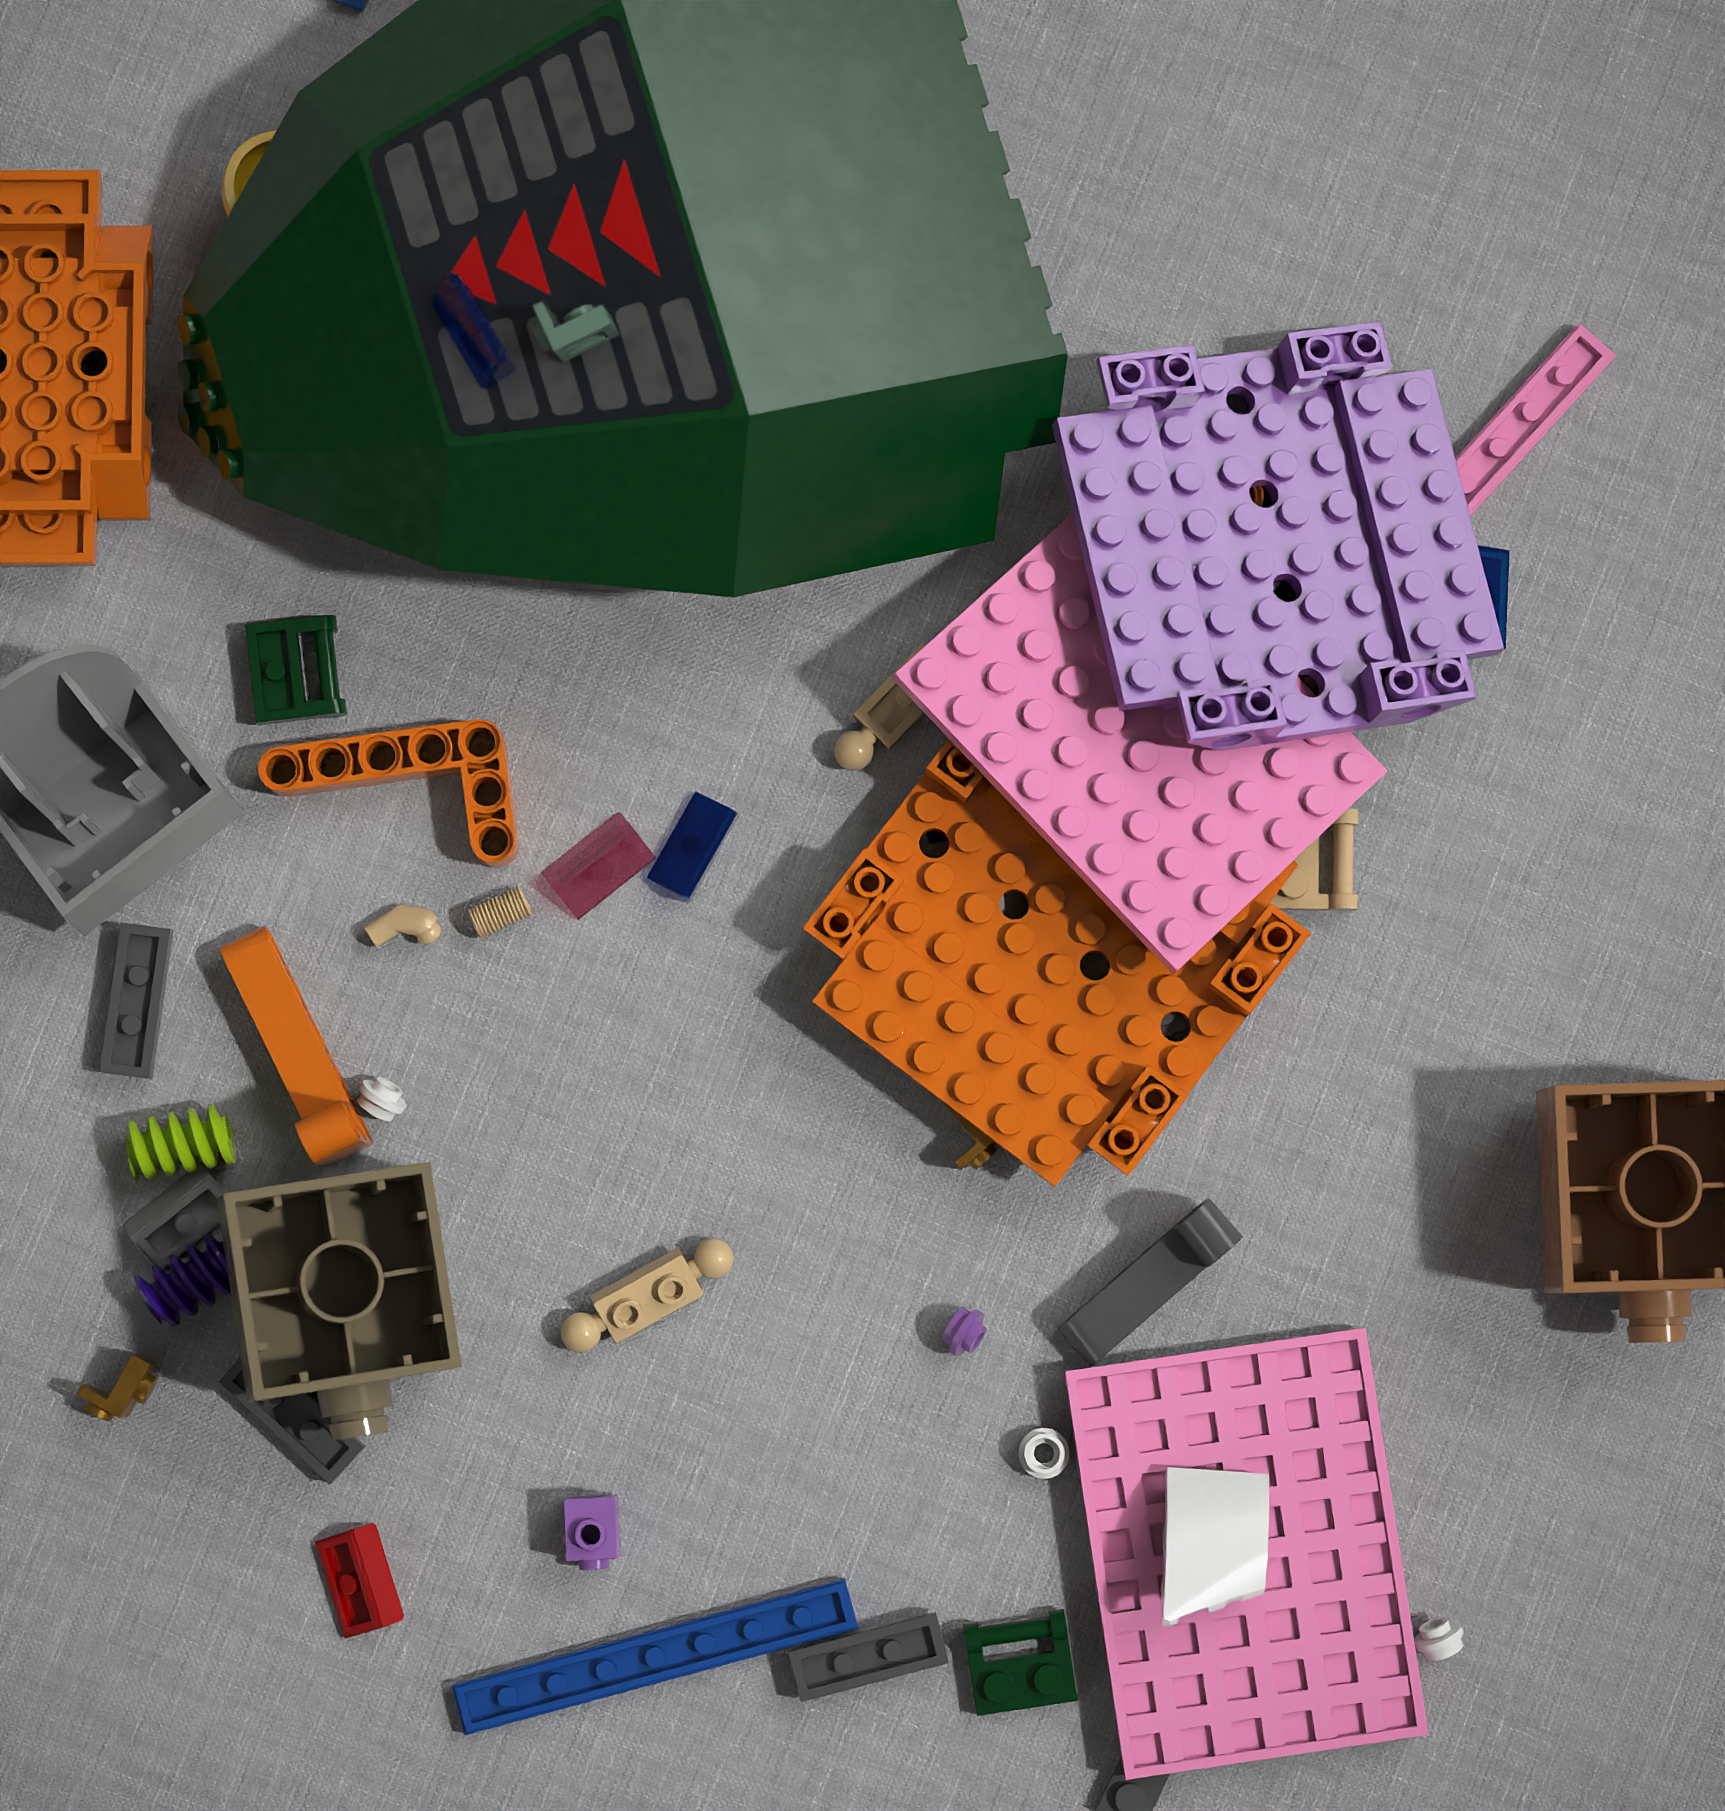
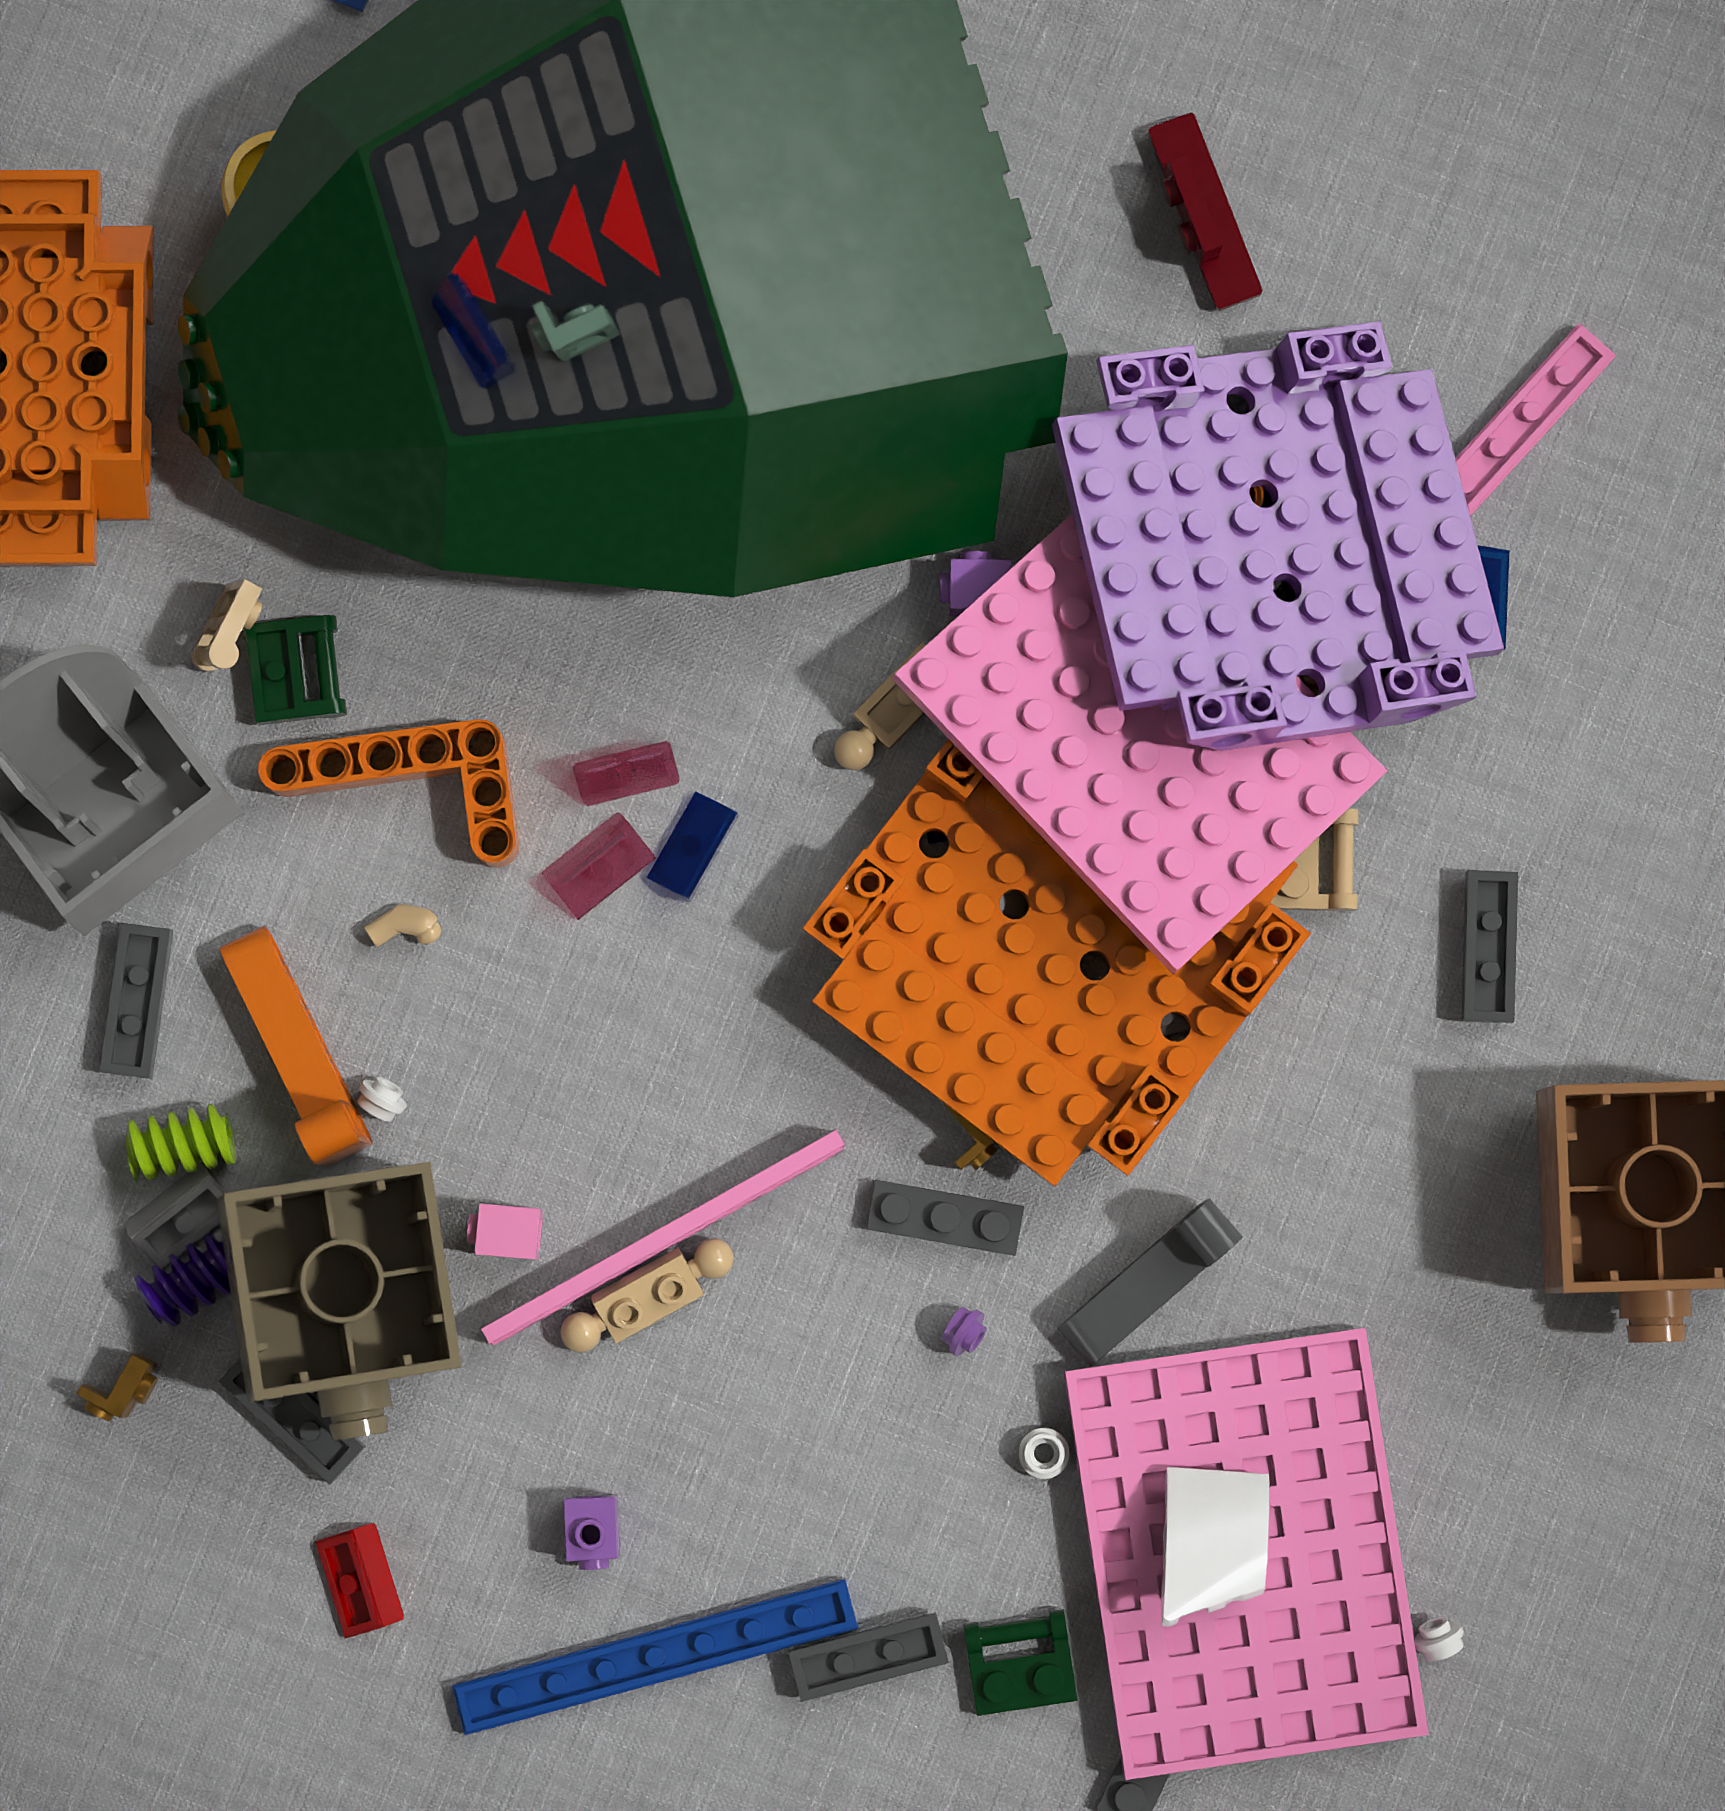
tan piece [467,886,532,939] -> none
none -> tan plate [191,579,263,672]
none -> bright pink brick [467,1204,544,1260]
none -> bright pink tile [481,1130,845,1345]
none -> clear pink slope [572,741,680,806]
none -> dark grey plate [867,1180,1024,1256]
none -> medium lavender brick [940,551,1011,616]
none -> dark red bracket [1148,113,1263,311]
none -> dark grey plate [1461,870,1518,1024]

